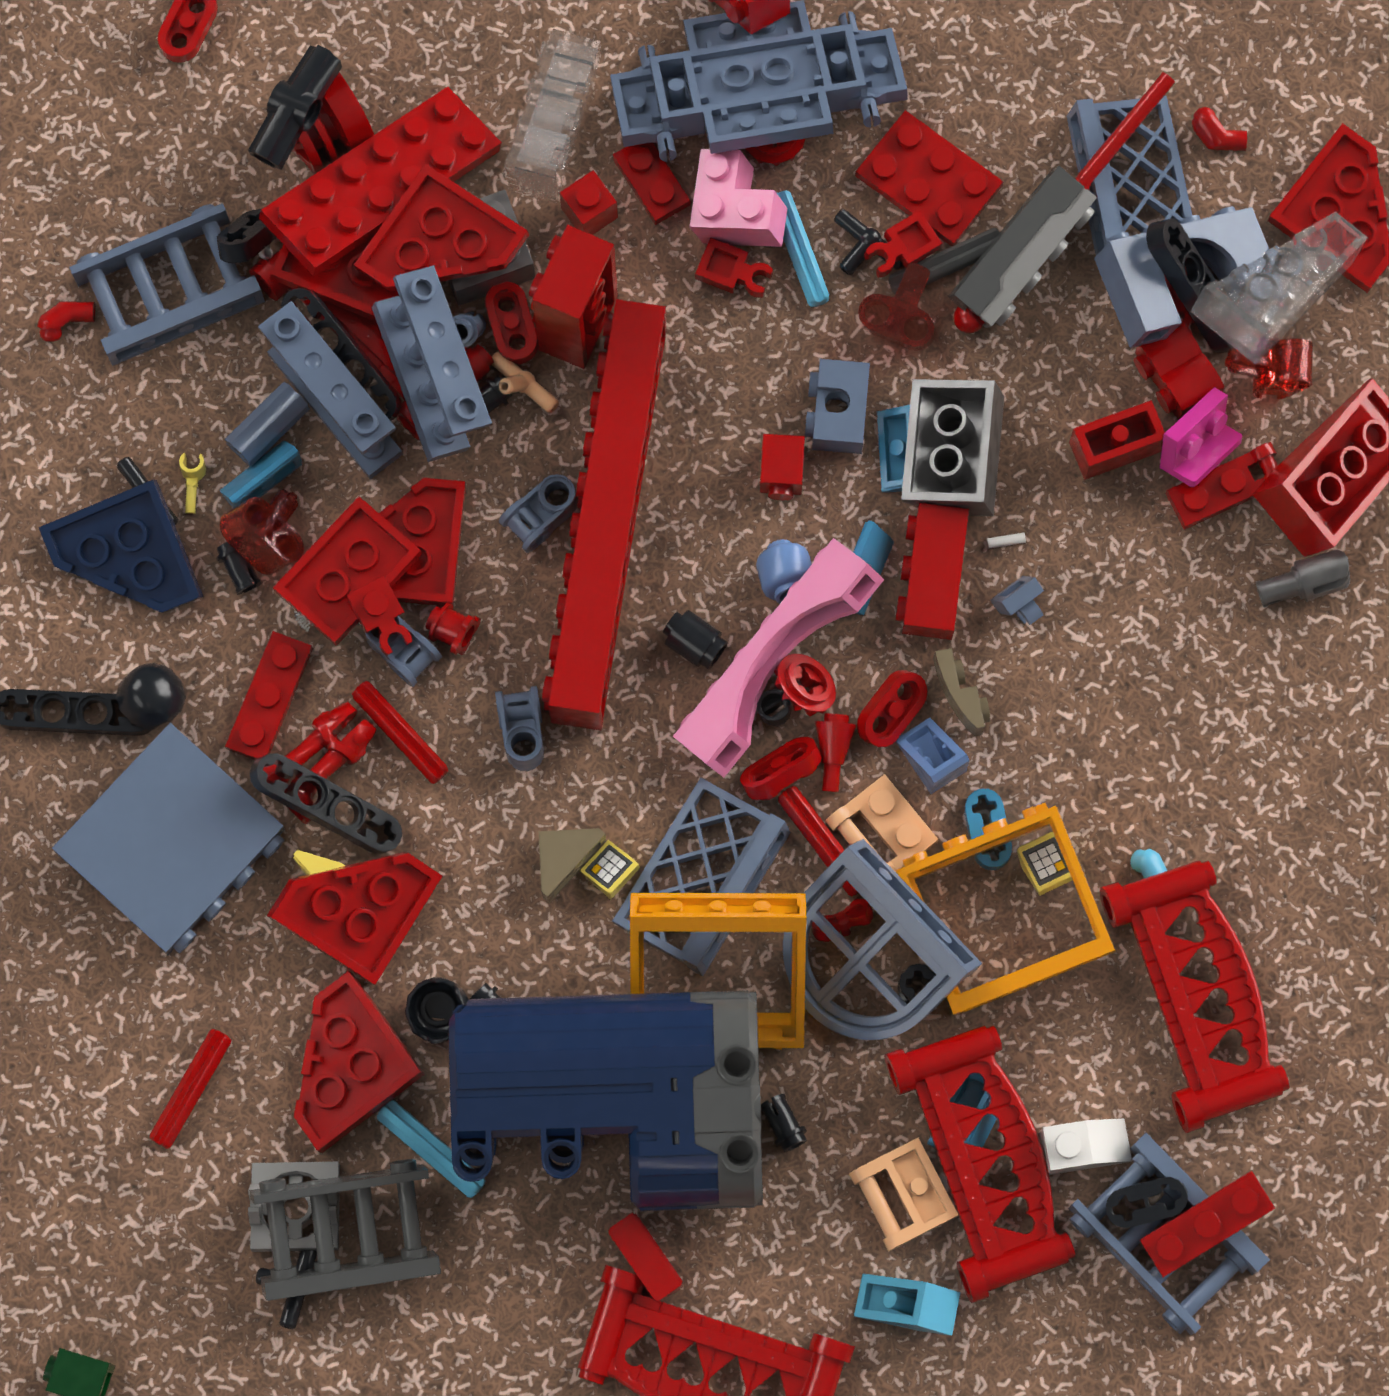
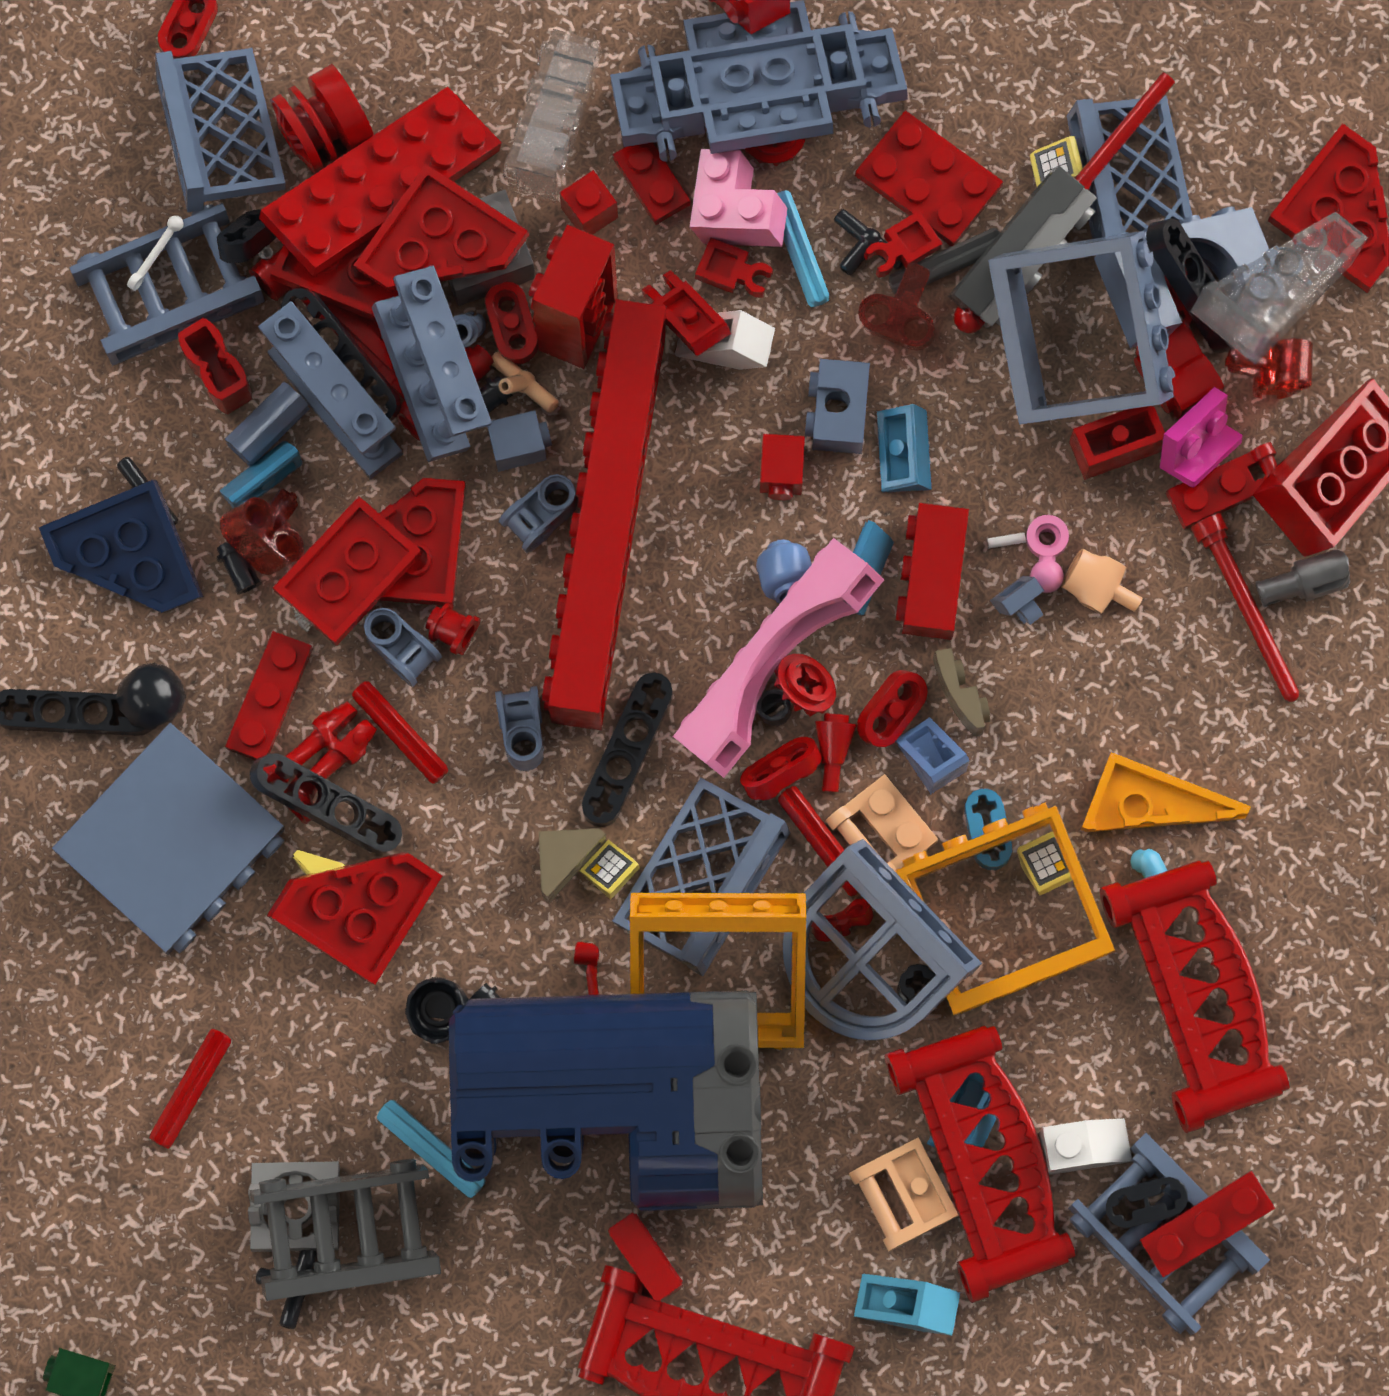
red arm [37,301,96,342] -> none
light yellow hand [179,453,206,514] -> none
black piece [248,45,342,170] -> none
red plate [294,970,425,1153] -> none
red plate [345,575,412,656] -> none
black brick [663,610,728,670] -> none
black pin [761,1094,807,1152] -> none
flat silver slope [901,379,1004,516] -> none
red arm [1192,107,1247,151] -> none
none -> white hinge [127,216,183,291]
none -> sand blue fence [155,48,286,212]
none -> red brick [178,318,252,415]
none -> sand blue brick [487,410,552,472]
none -> red hand [574,942,599,995]
none -> black beam [582,672,673,827]
none -> red hinge [641,270,731,356]
none -> white slope [675,310,775,370]
none -> sand blue window [988,231,1176,425]
none -> bright pink plate [1026,515,1069,593]
none -> slope [1030,136,1083,187]
none -> light nougat piece [1061,549,1142,614]
none -> light orange wing [1081,752,1251,832]
none -> red piece [1191,513,1299,702]

